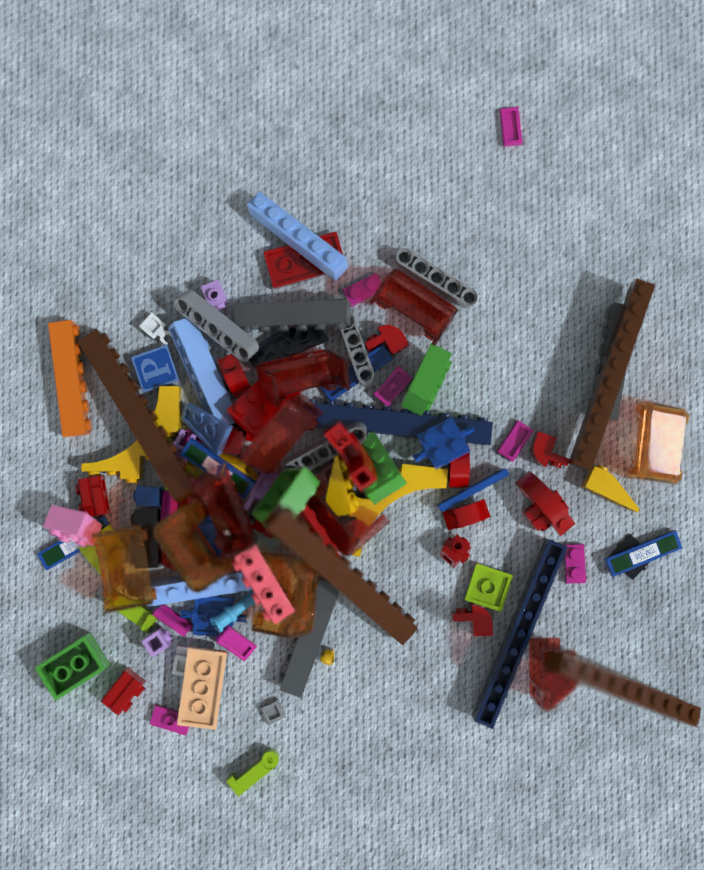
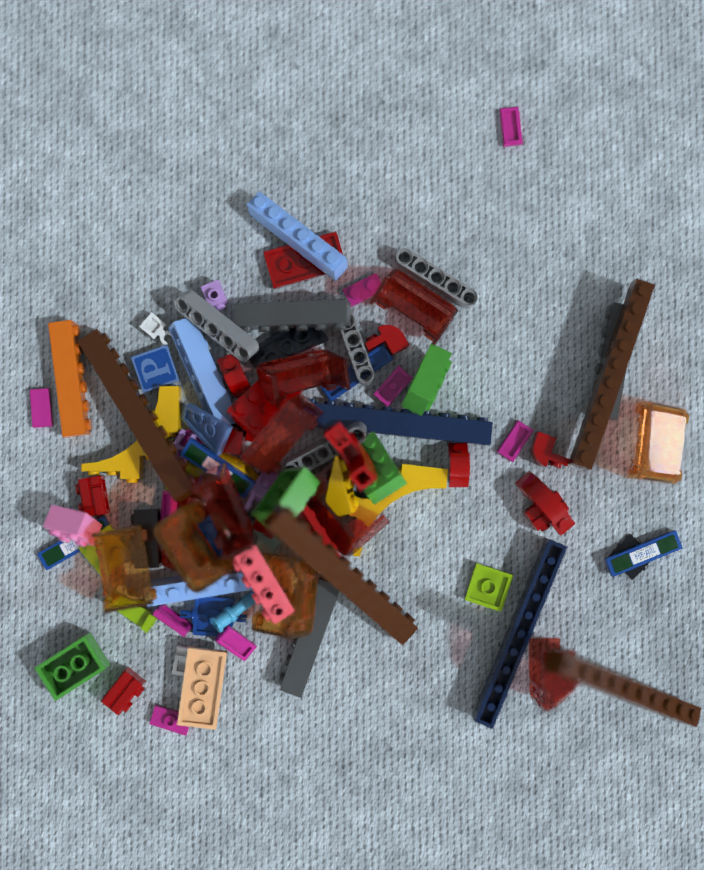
blue brick [133,486,163,506] -> none
lavender brick [141,627,173,658] -> none
lime leg [226,748,279,797] -> none
light grey tile [260,699,286,725] -> none
yellow hinge [320,649,334,665] -> none
blue plate [412,417,475,470] -> none
blue tile [437,468,509,512] -> none
red brick [440,534,471,569] -> none
red brick [442,499,491,531] -> none
red brick [451,603,493,637] -> none
dark pink plate [564,544,586,584] -> none
yellow slope [581,464,639,512] -> none
none -> dark pink tile [30,388,54,428]

